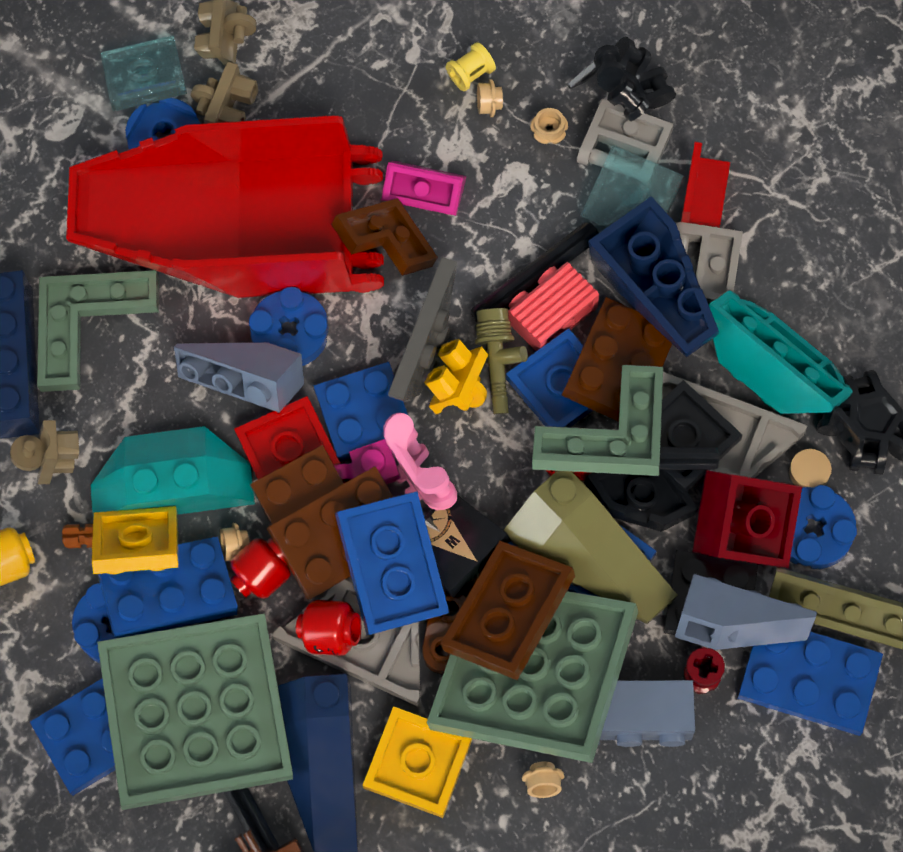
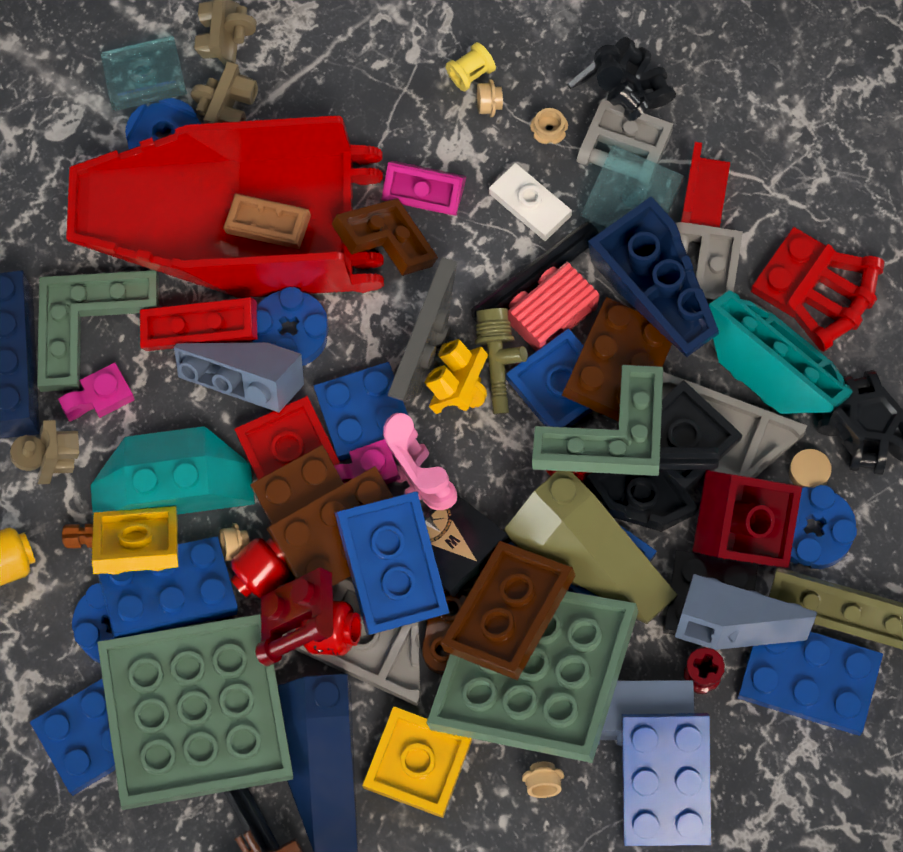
none -> dark pink plate [58,363,135,422]
none -> red plate [140,297,258,351]
none -> medium nougat plate [224,194,311,250]
none -> dark red plate [255,567,334,666]
none -> white plate [489,163,572,241]
none -> plate [622,713,711,846]
none -> red plate [751,227,885,352]

